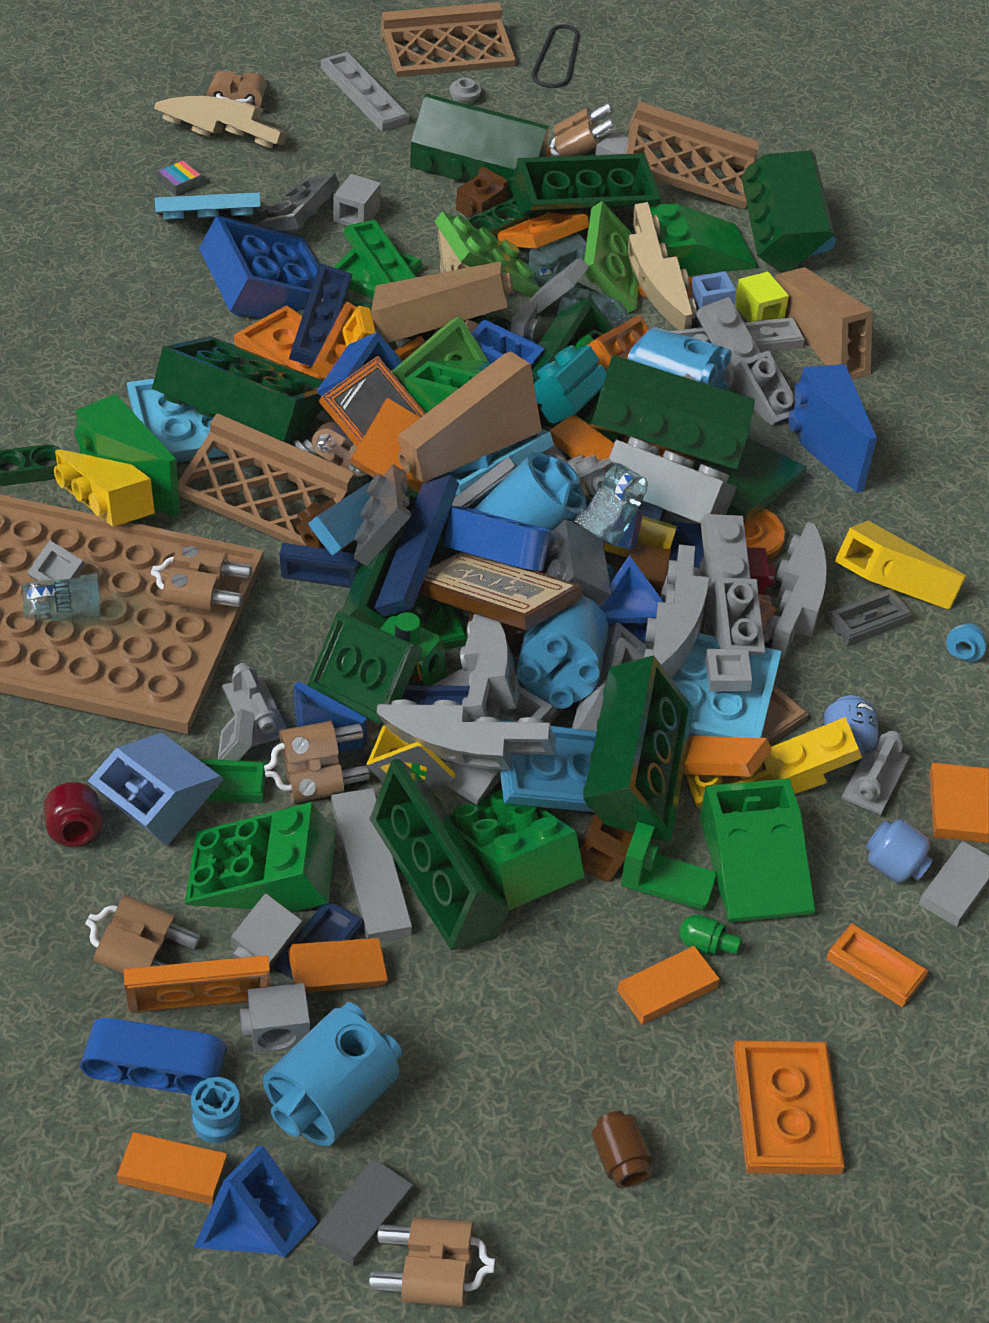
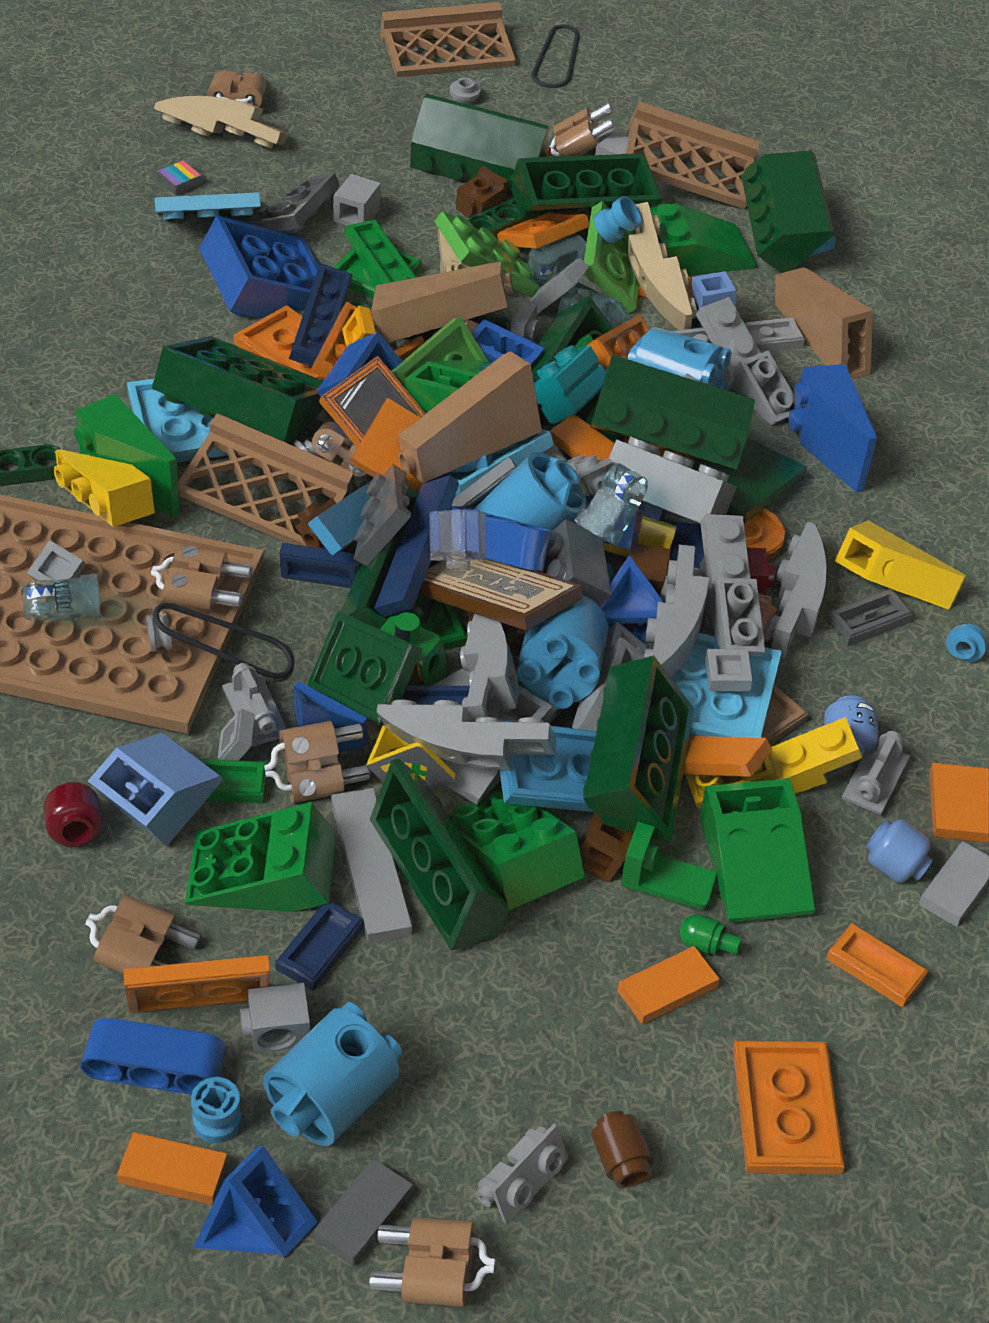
light grey brick [230,893,302,969] -> none
orange tile [288,938,388,993] -> none
light grey tile [321,52,410,132] -> none
neon yellow brick [736,271,789,322] -> none
none -> light grey bush [146,613,172,652]
none -> black piece [153,603,294,679]
none -> clear brick [429,509,486,569]
none -> light grey hinge [475,1124,569,1225]
none -> dark azure wheel [594,196,642,244]

